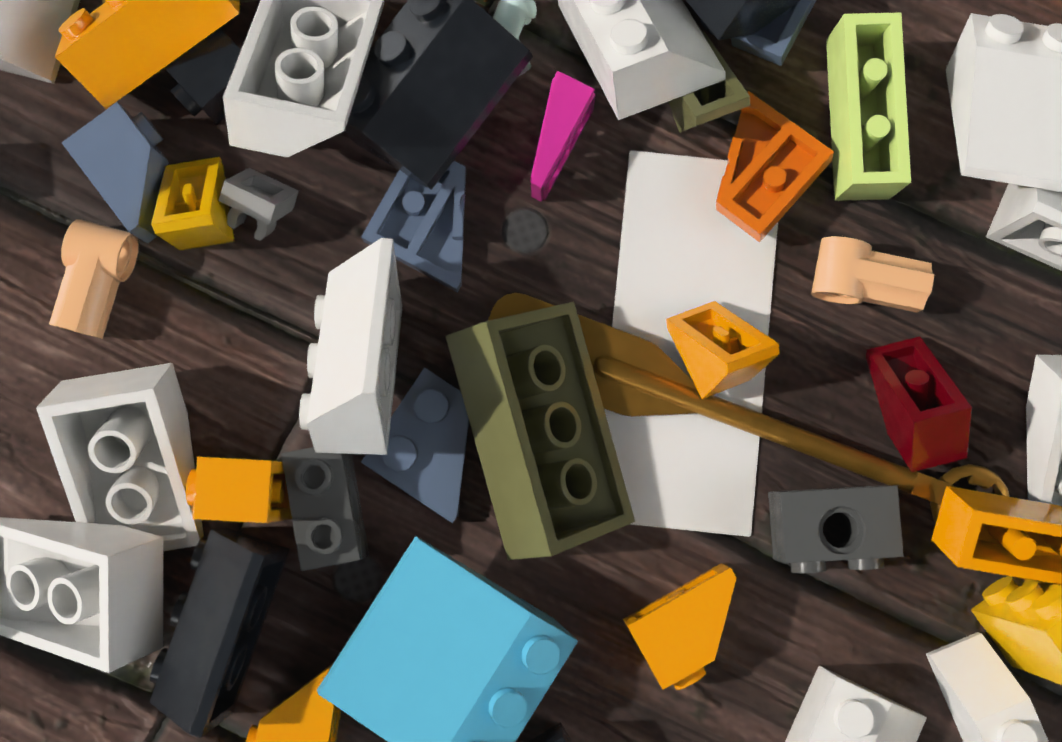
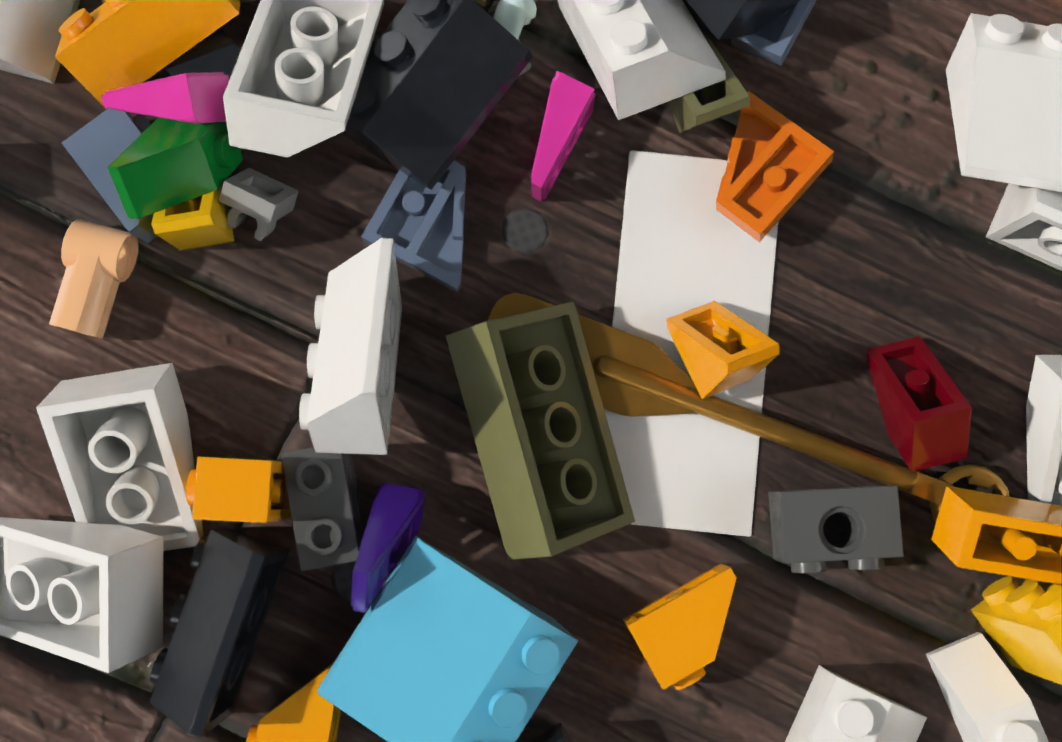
sand blue wing [361,367,470,523] -> none
light nougat piece [811,236,935,313] -> none
yellowish green brick [826,12,911,201] -> none
none -> dark pink slope [101,72,229,124]
none -> green slope [107,117,243,219]
none -> dark purple slope [351,482,425,613]

